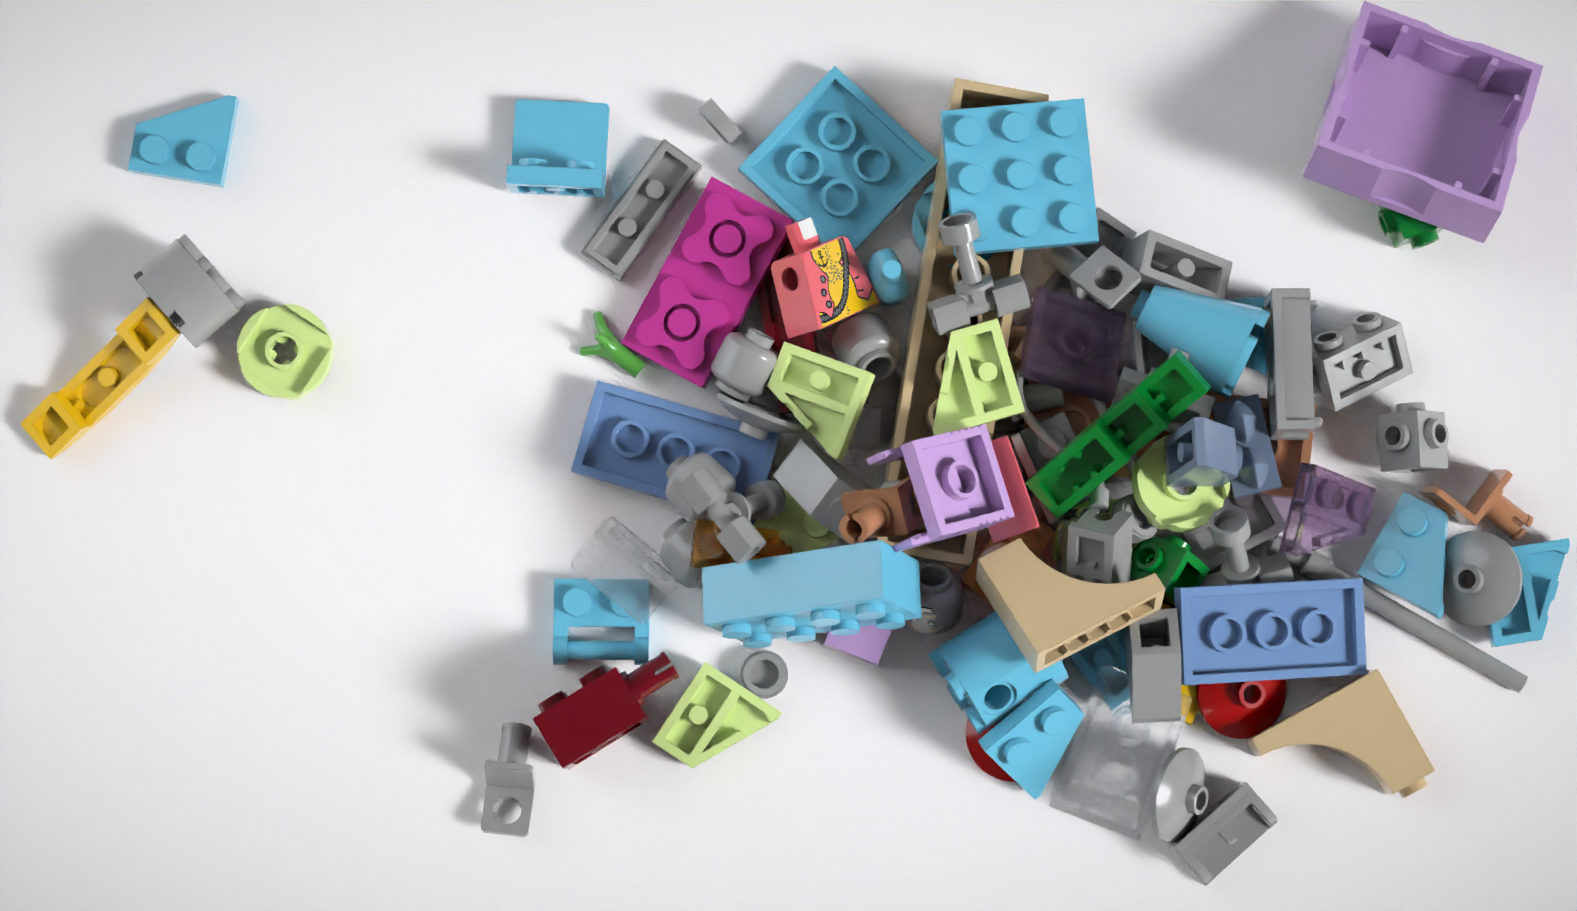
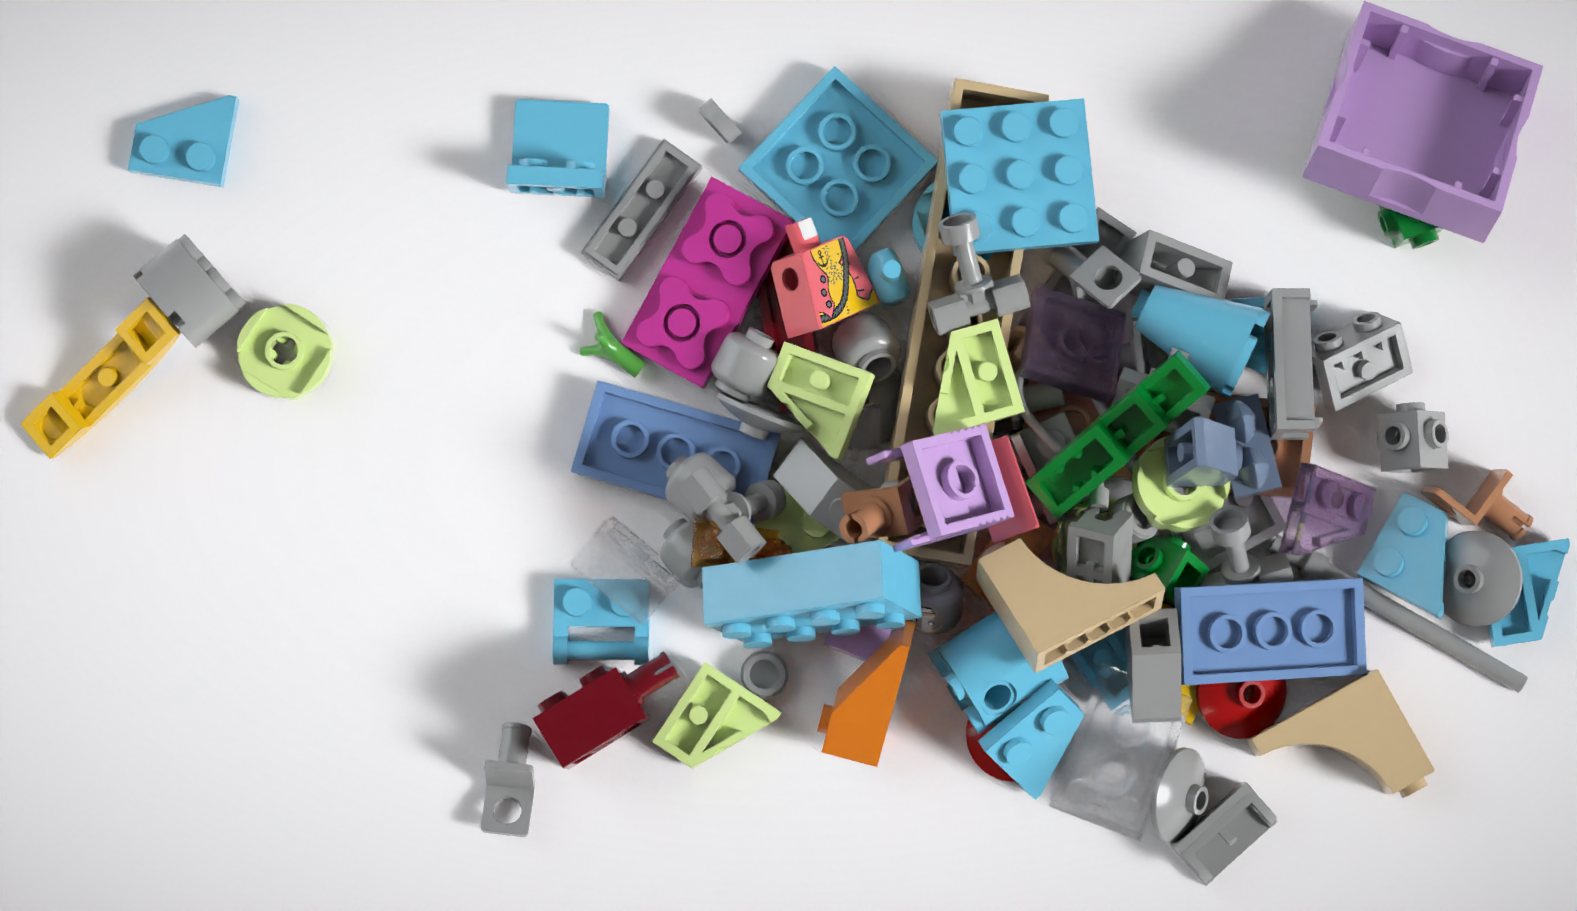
none -> orange slope [817,620,915,767]

